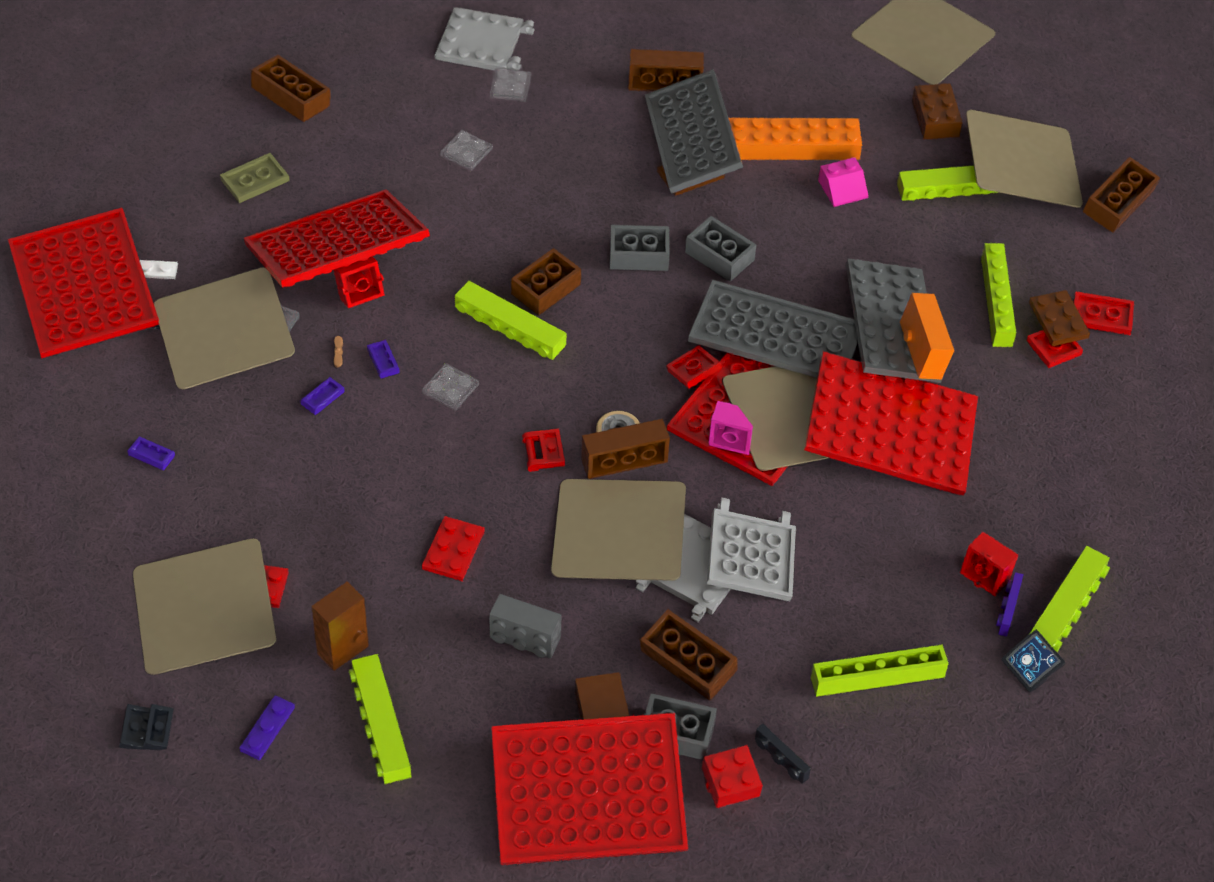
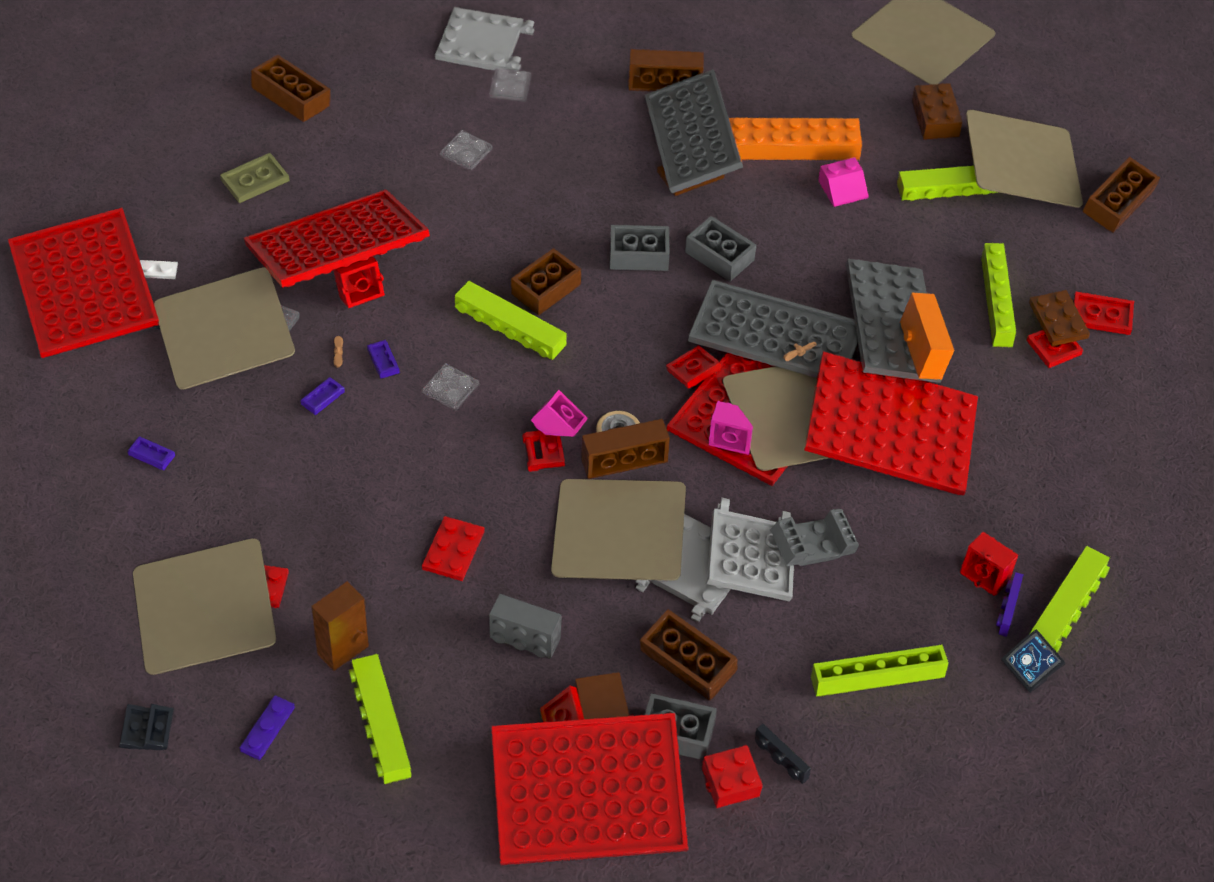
none -> dark pink slope [531,390,588,437]
none -> red plate [540,686,584,722]
none -> dark grey plate [770,509,859,566]
none -> medium nougat piece [783,342,817,361]

